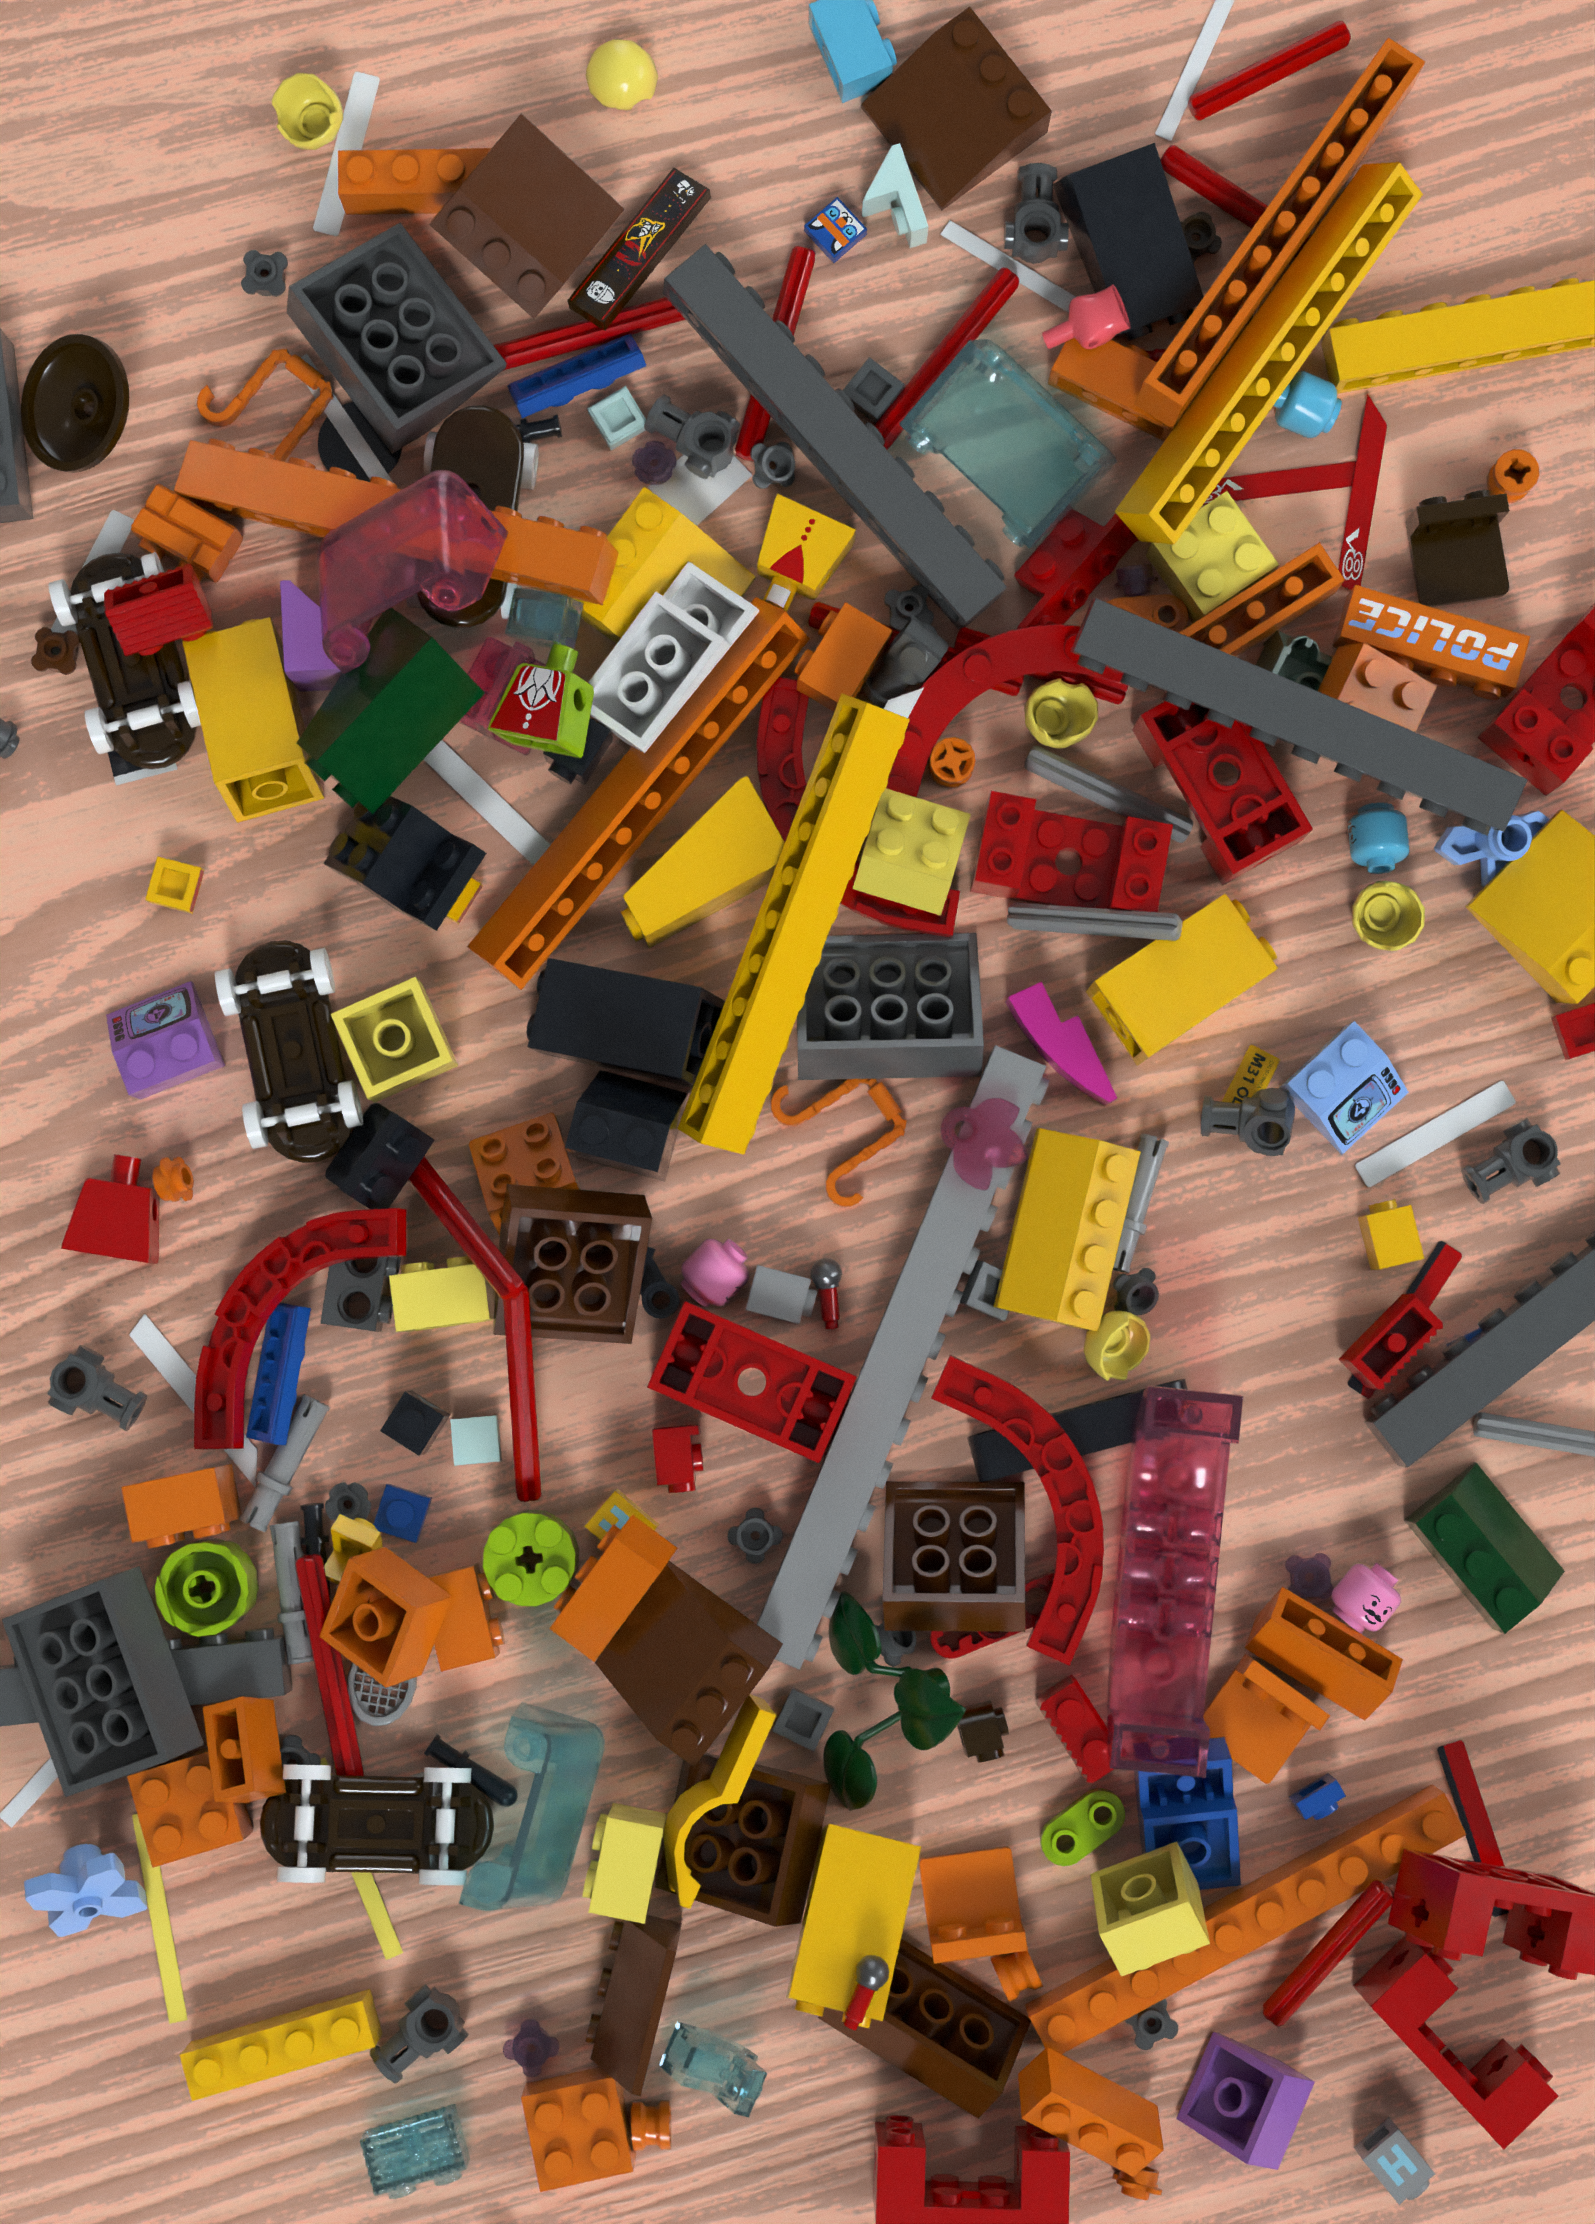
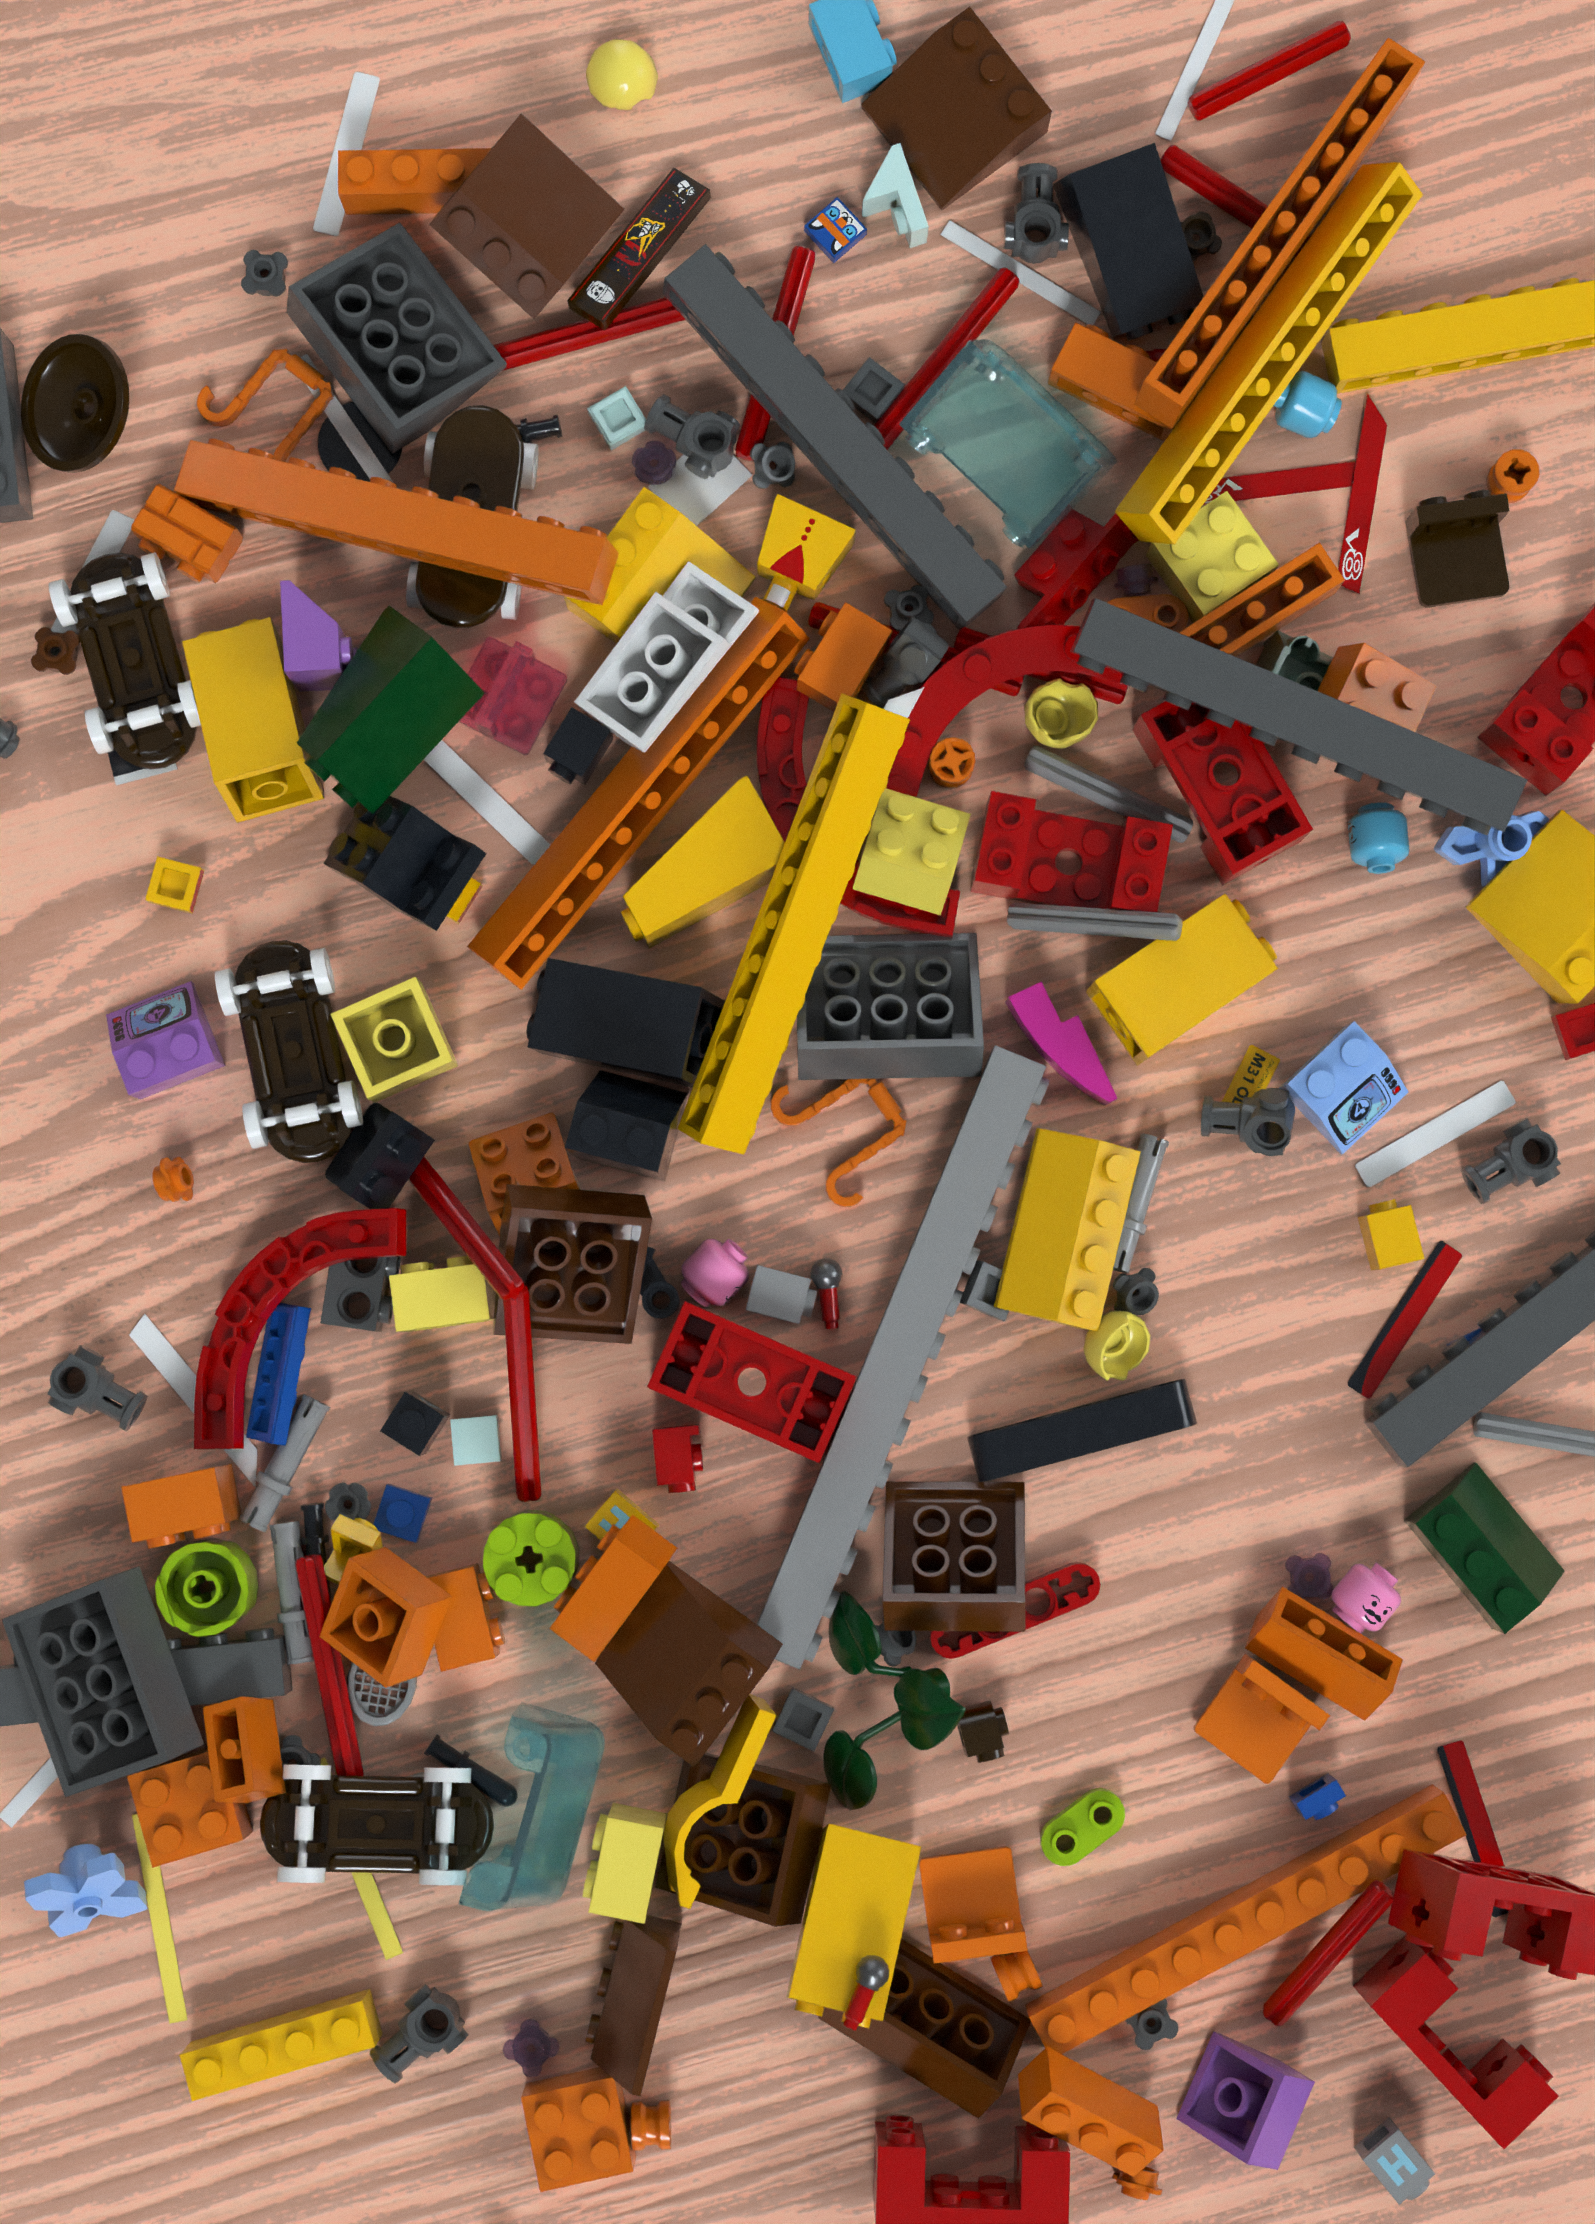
red torso [61,1154,160,1264] -> none
red brick [104,563,213,656] -> none
light yellow hair [272,73,343,150] -> none
clear pink windscreen [317,470,508,674] -> none
clear light blue brick [360,2104,470,2199] -> none
torso [488,644,594,758] -> none
clear light blue brick [505,588,584,649] -> none
blue plate [507,334,646,418] -> none
clear light blue brick [659,2022,767,2118] -> none
dark grey plate [728,1508,783,1564] -> none
red plate [931,1355,1104,1666] -> none
clear pink plate [940,1098,1028,1190] -> none
red brick [1036,1674,1128,1783] -> none
coral piece [1042,284,1131,349] -> none
light yellow brick [1090,1841,1210,1977] -> none
clear pink slope [1107,1386,1243,1778] -> none
blue slope [1132,1737,1241,1890] -> none
orange brick [1332,585,1531,700] -> none
red brick [1339,1293,1443,1389] -> none
light yellow hair [1352,881,1425,951] -> none

